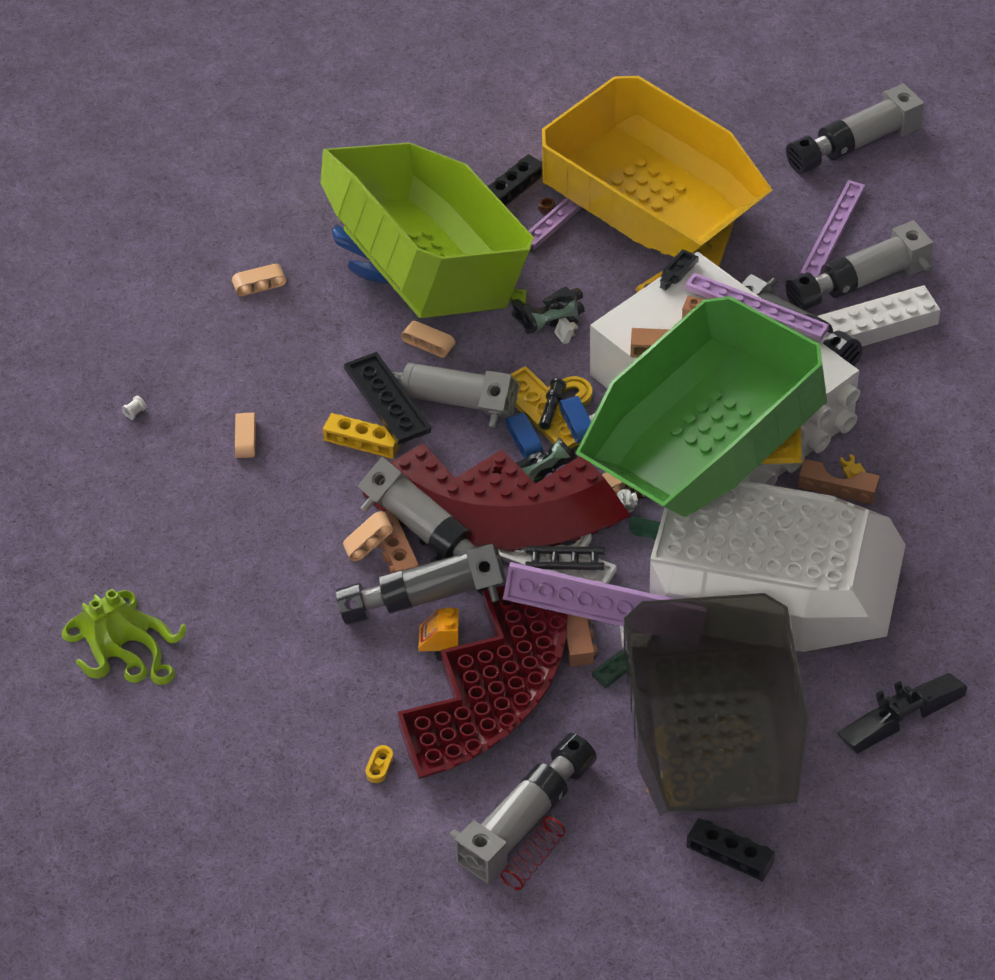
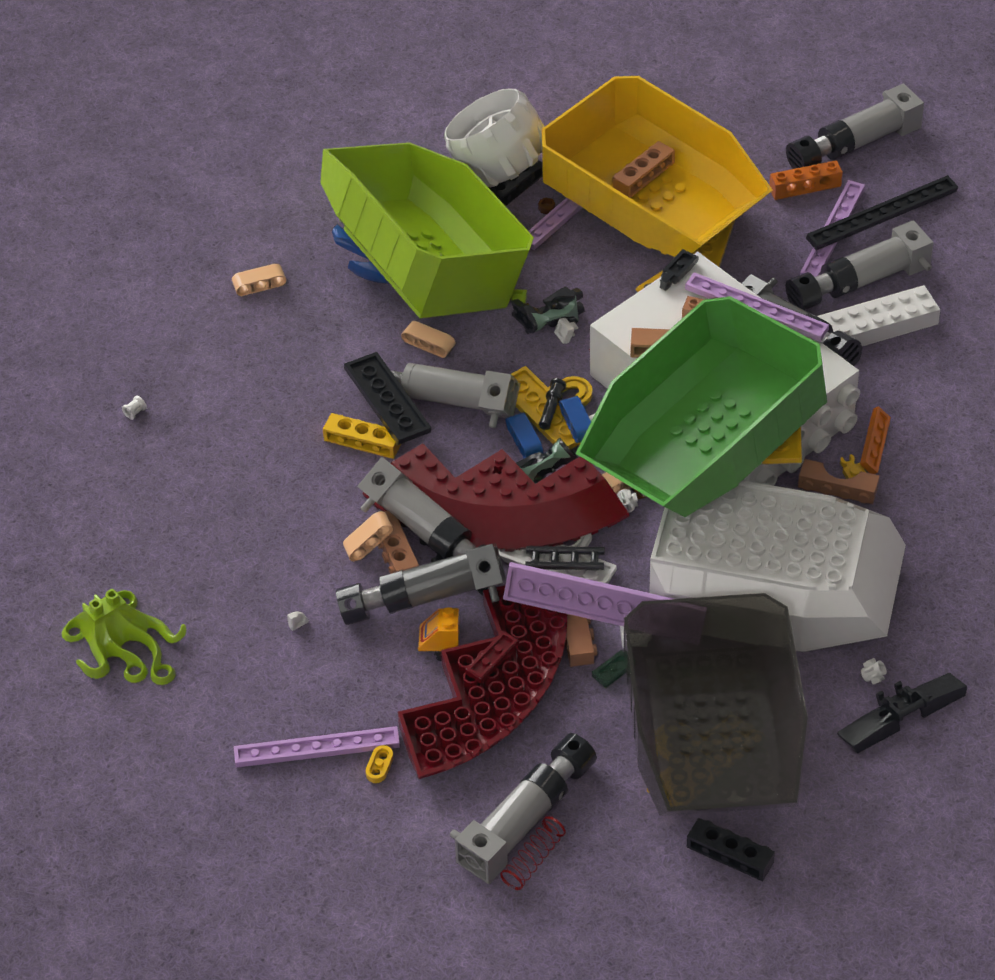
light nougat beam [235,412,256,458] -> none
clear green plate [629,516,660,540] -> none
none -> lavender plate [234,726,400,768]
none -> white tile [287,611,309,631]
none -> white wheel [444,89,545,187]
none -> dark red tile [465,631,519,684]
none -> nougat brick [612,141,675,198]
none -> orange brick [769,160,843,200]
none -> black plate [806,175,958,250]
none -> orange plate [860,406,891,474]
none -> white gear [861,658,887,685]

